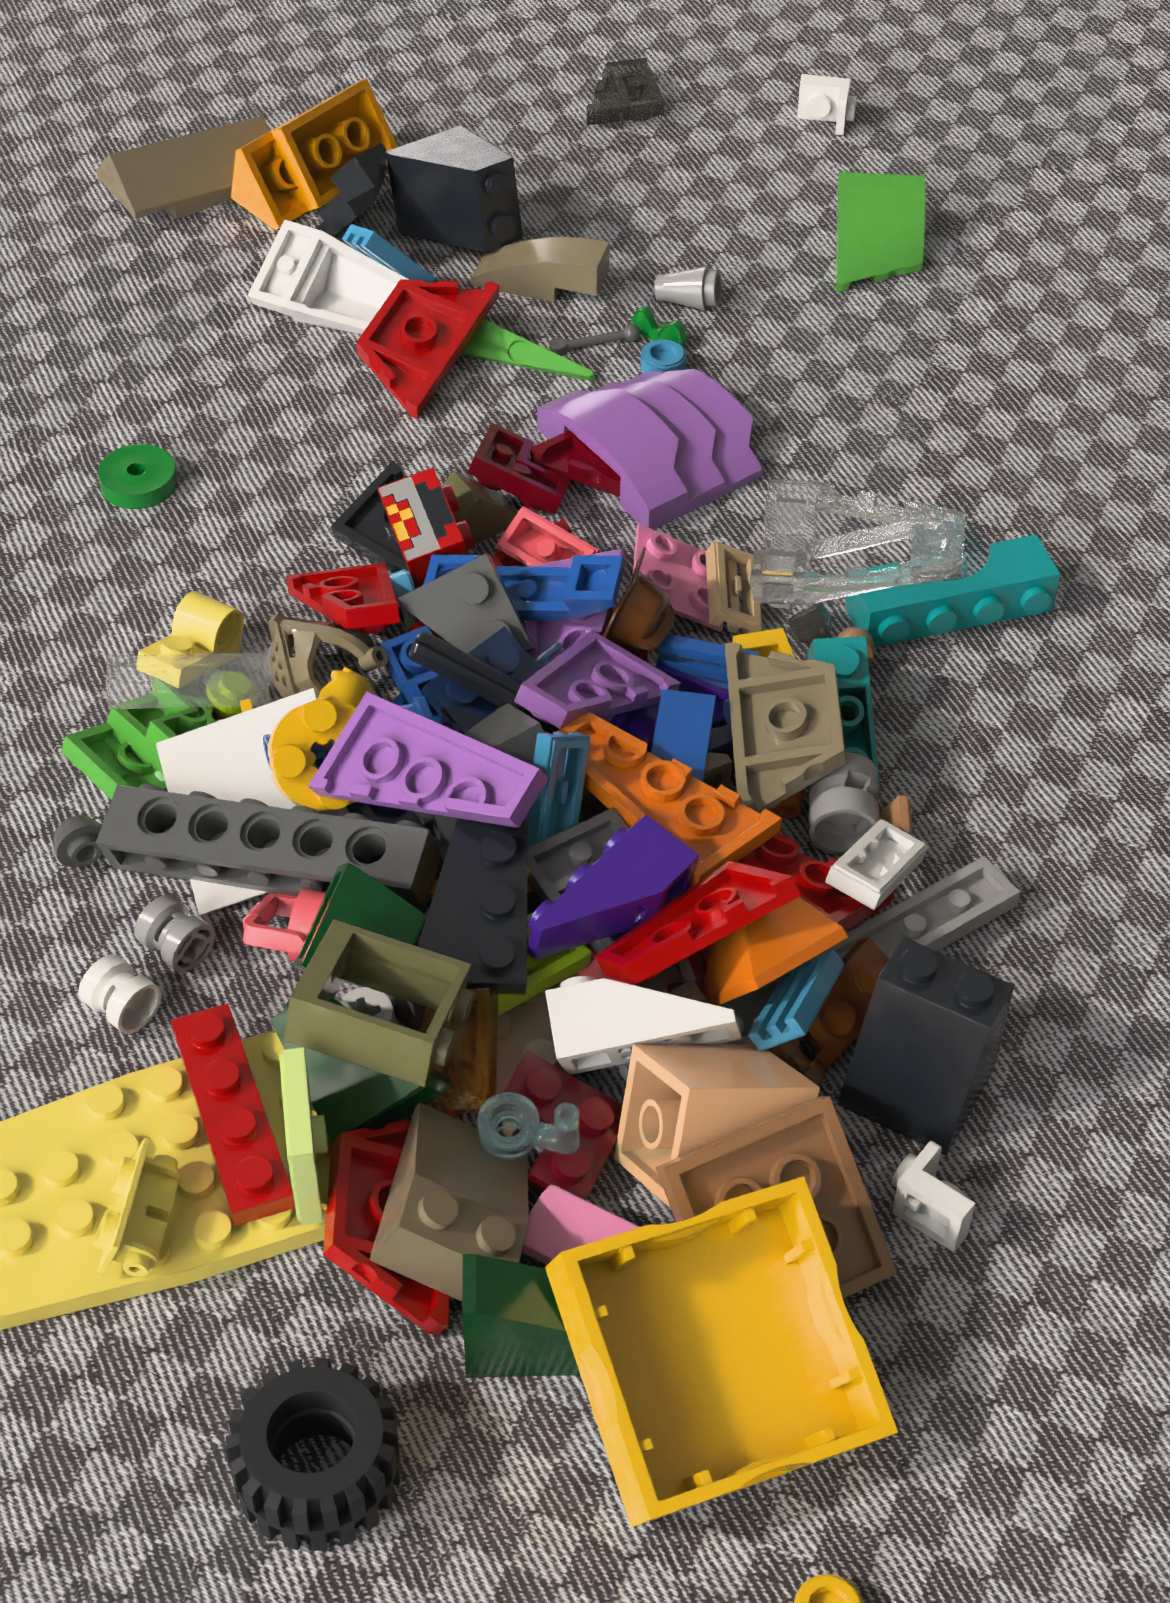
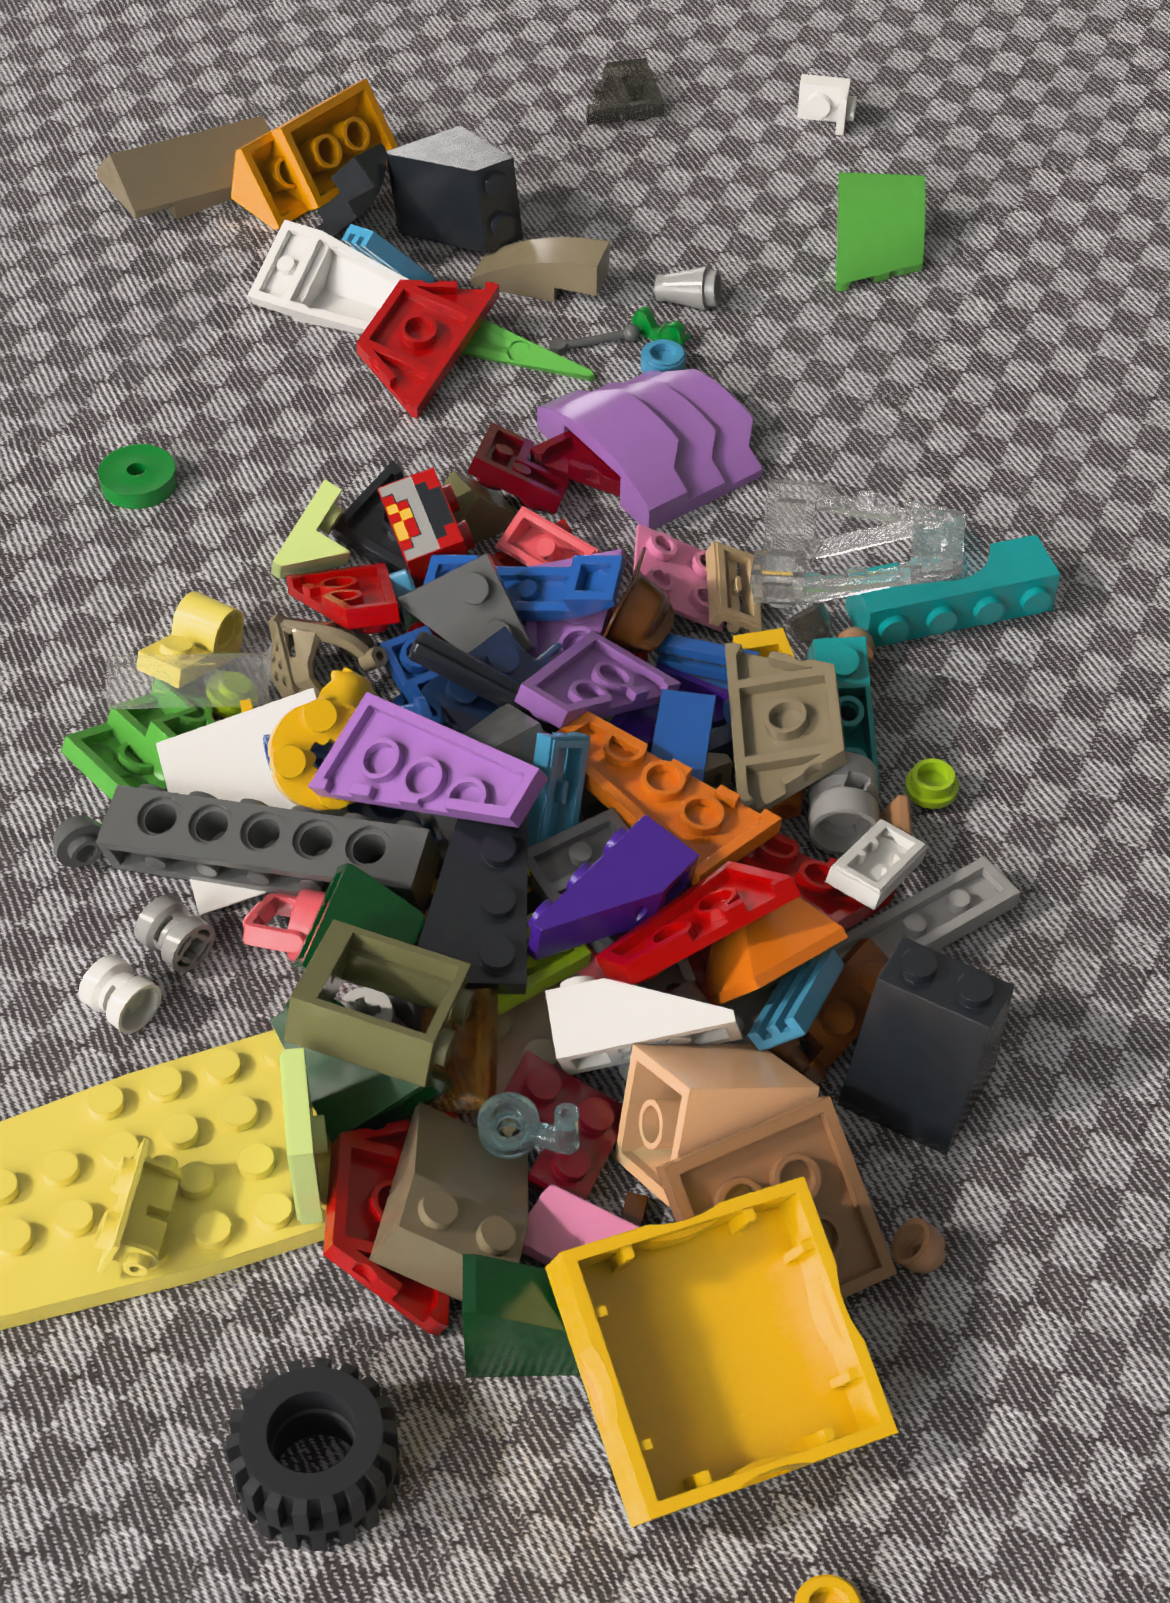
red plate [171,1003,295,1226] -> none
white bracket [891,1141,975,1253] -> none
none -> yellowish green slope [271,479,350,579]
none -> reddish brown piece [621,1192,649,1227]
none -> medium nougat hinge [891,1218,946,1274]
none -> lime plate [904,758,959,809]

